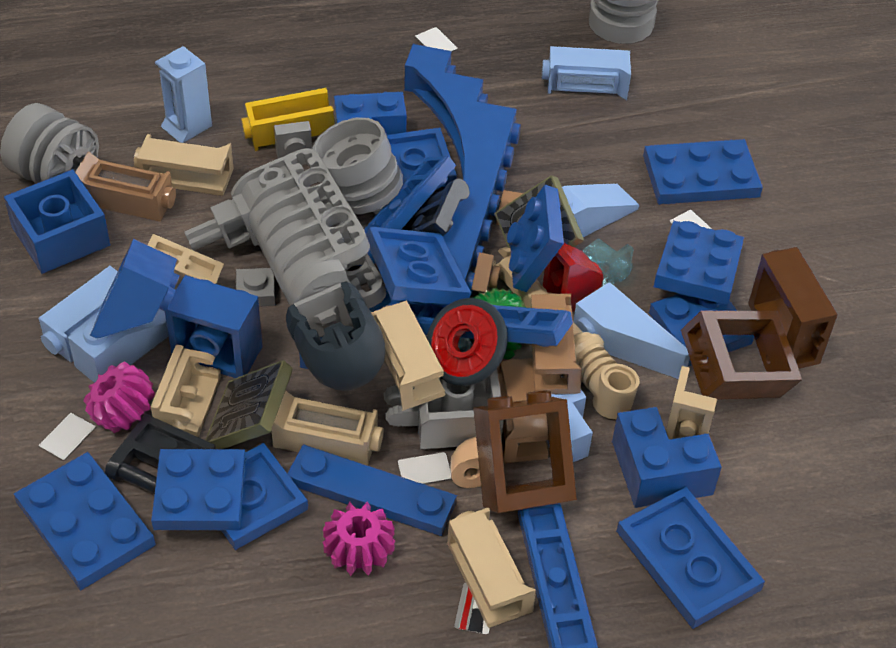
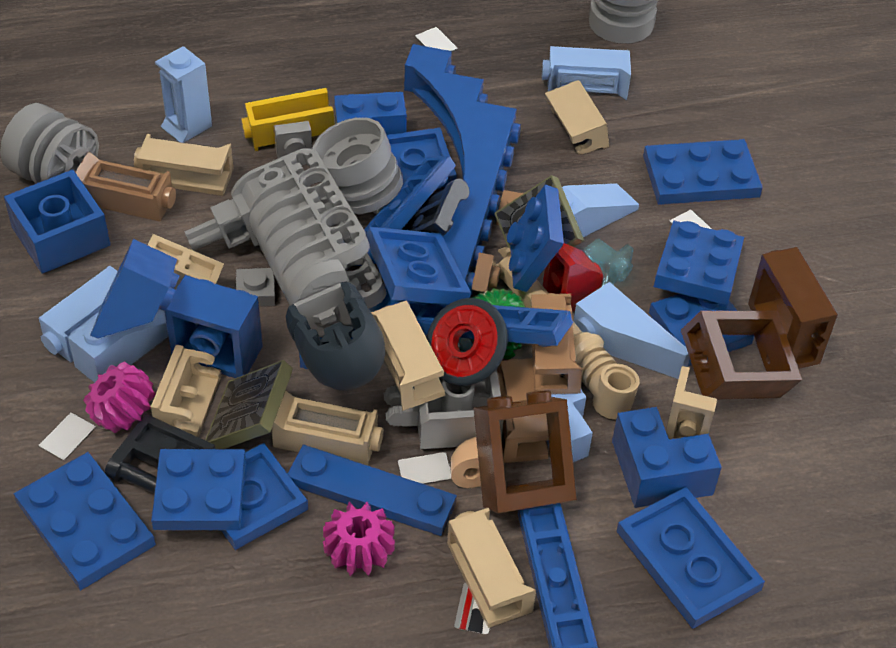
none -> tan hinge [545,80,609,154]

